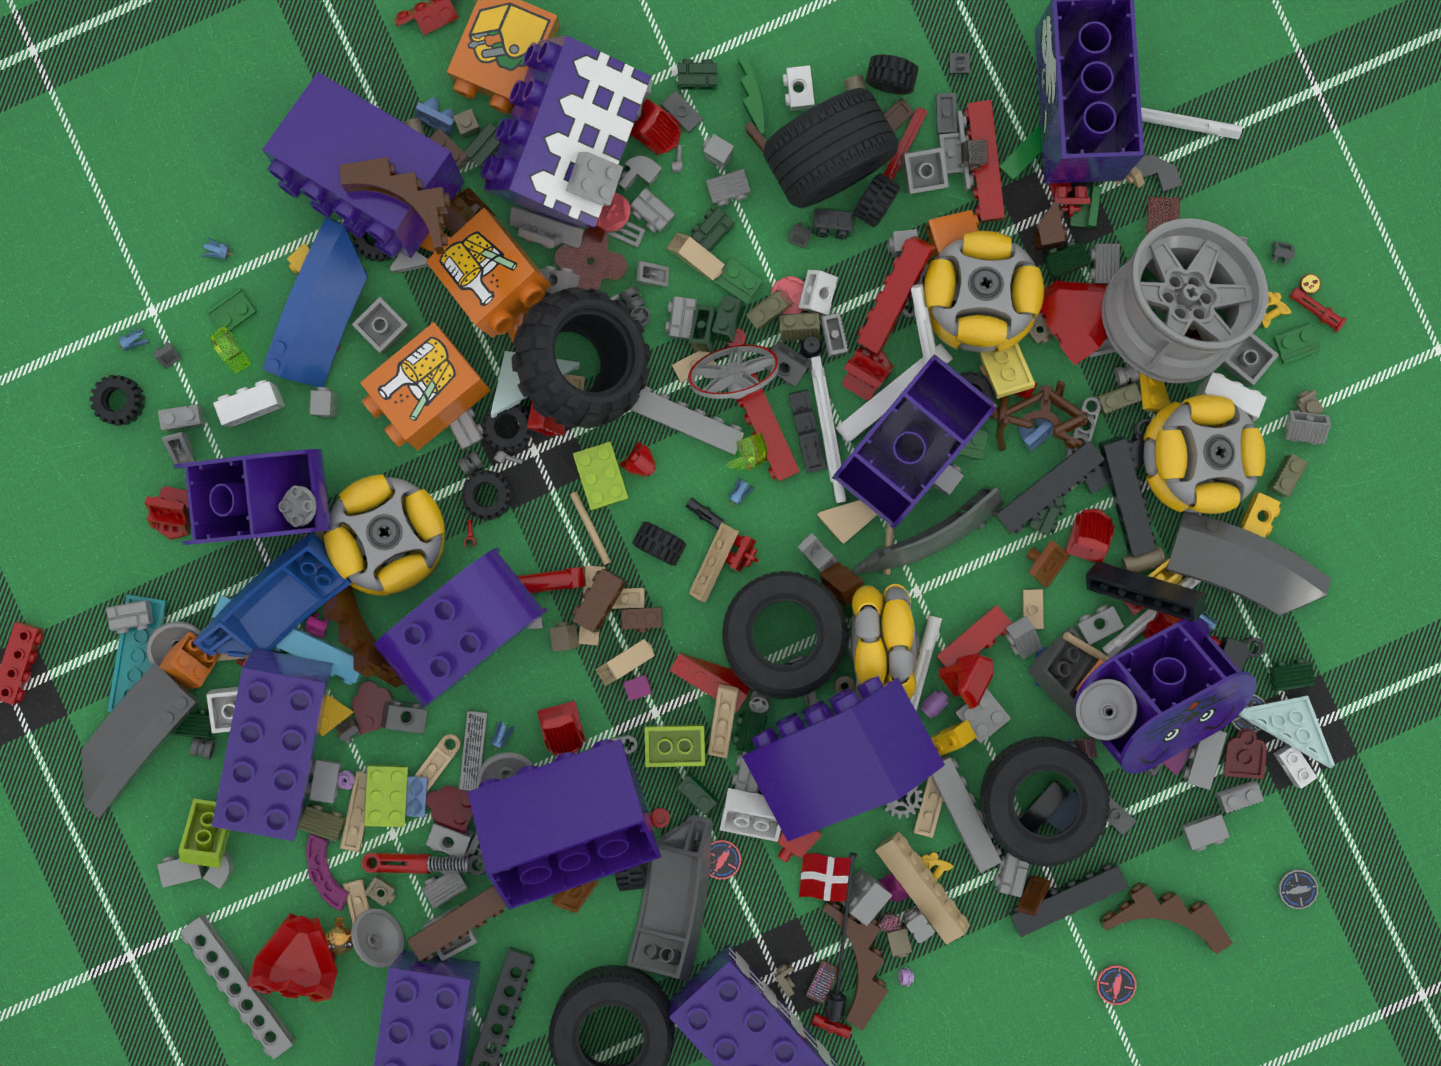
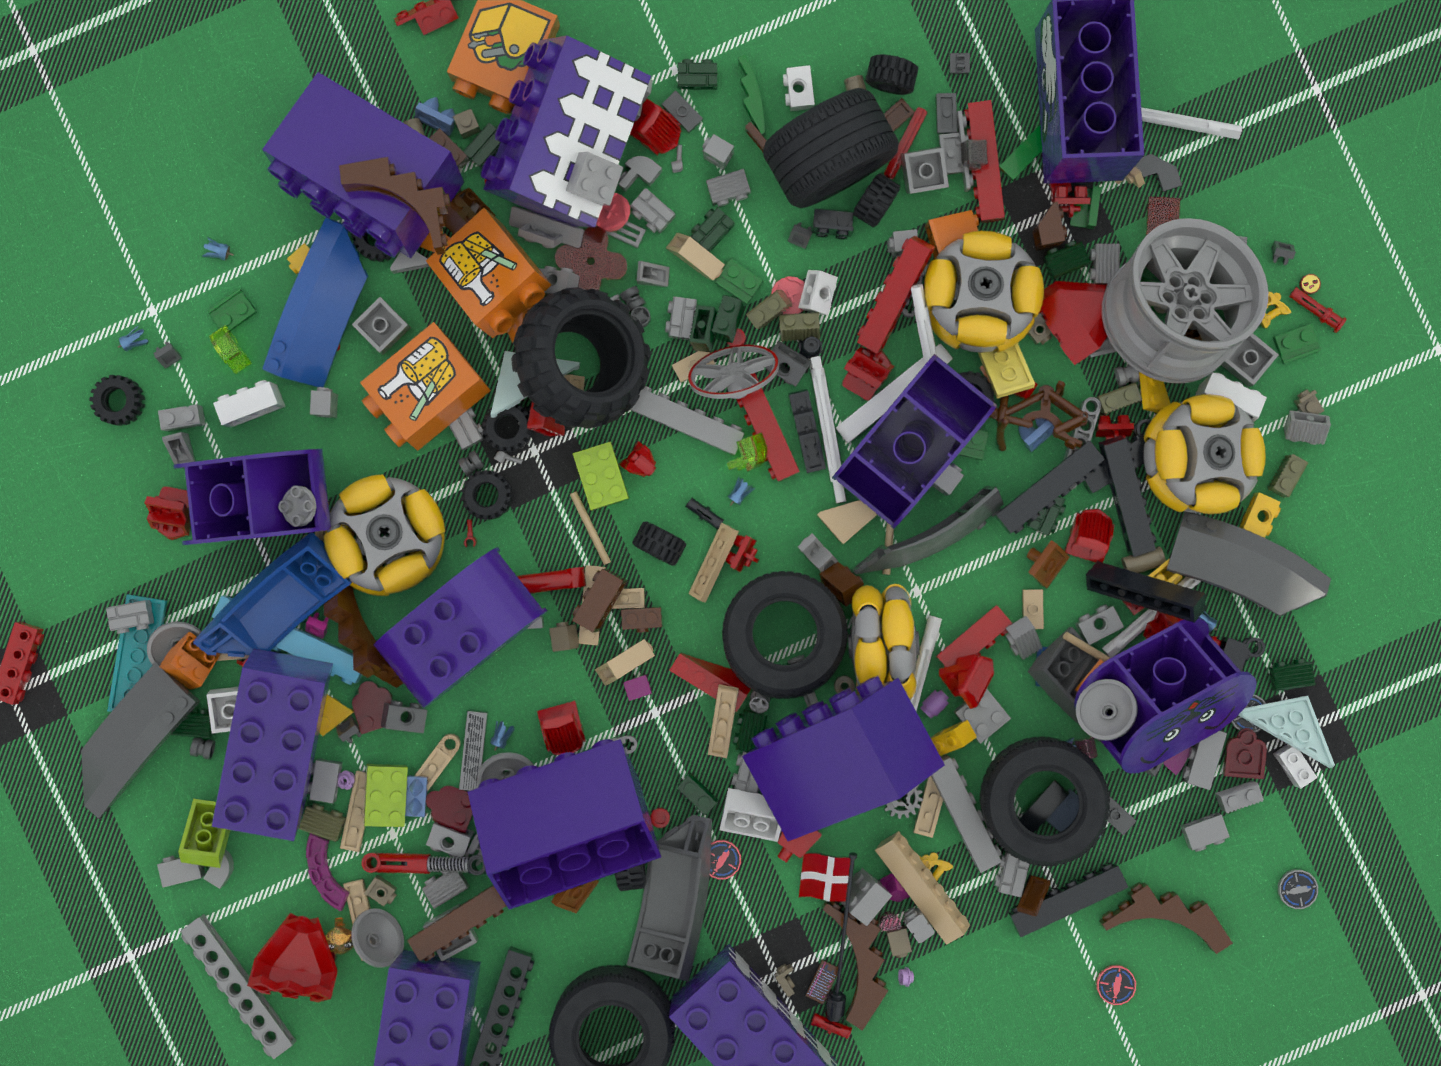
lime brick [645,724,705,767] -> none
light grey brick [820,313,849,357] -> none
none -> red hips [1095,415,1134,440]

